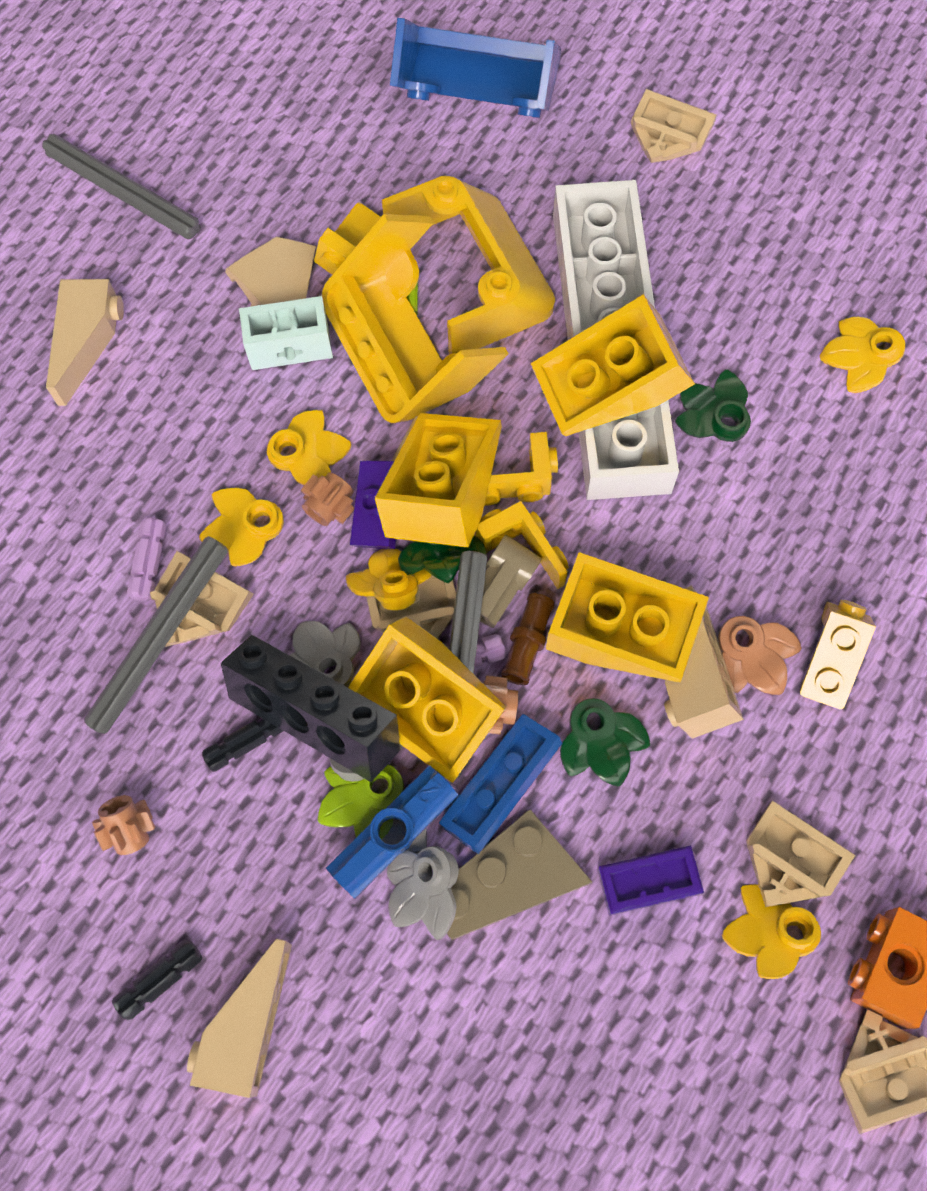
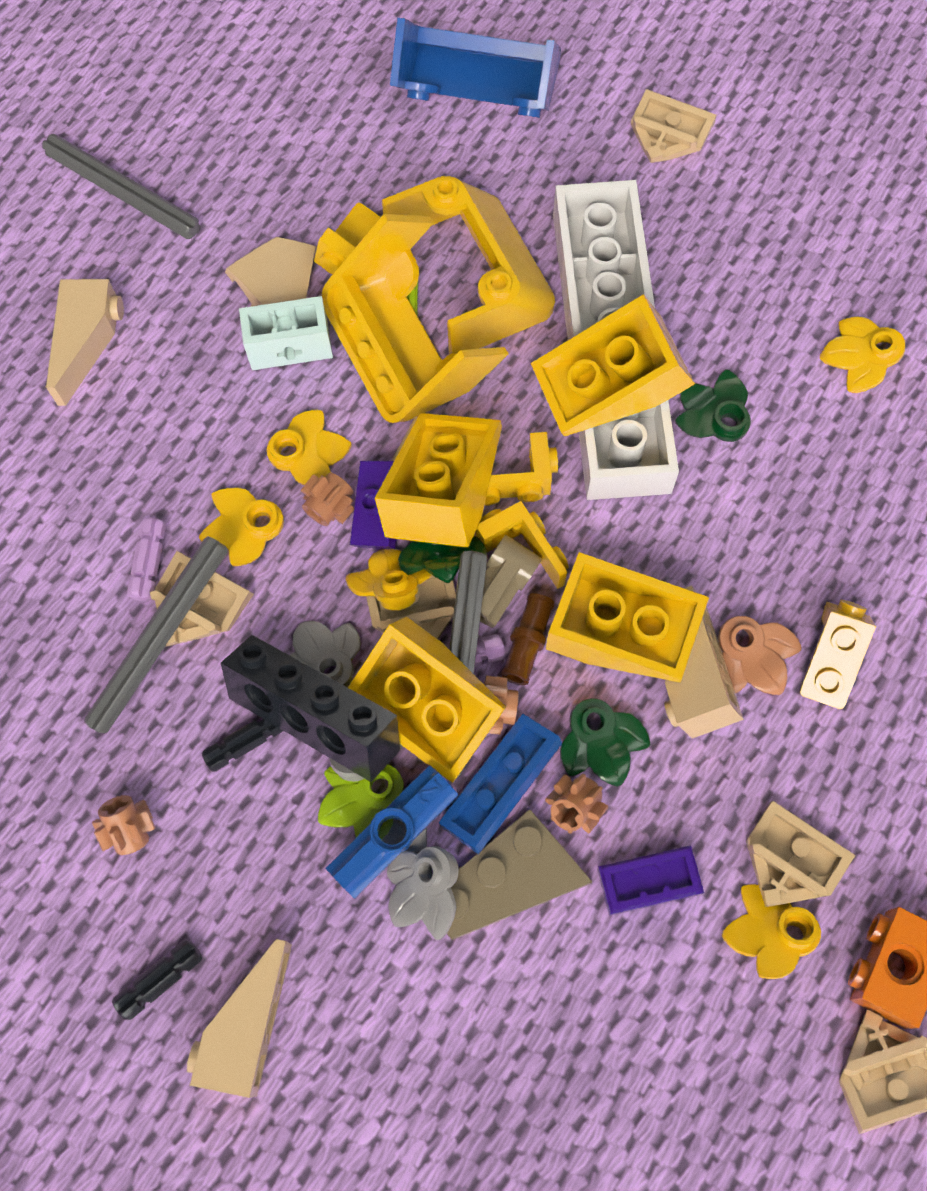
none -> nougat gear [545,773,608,834]

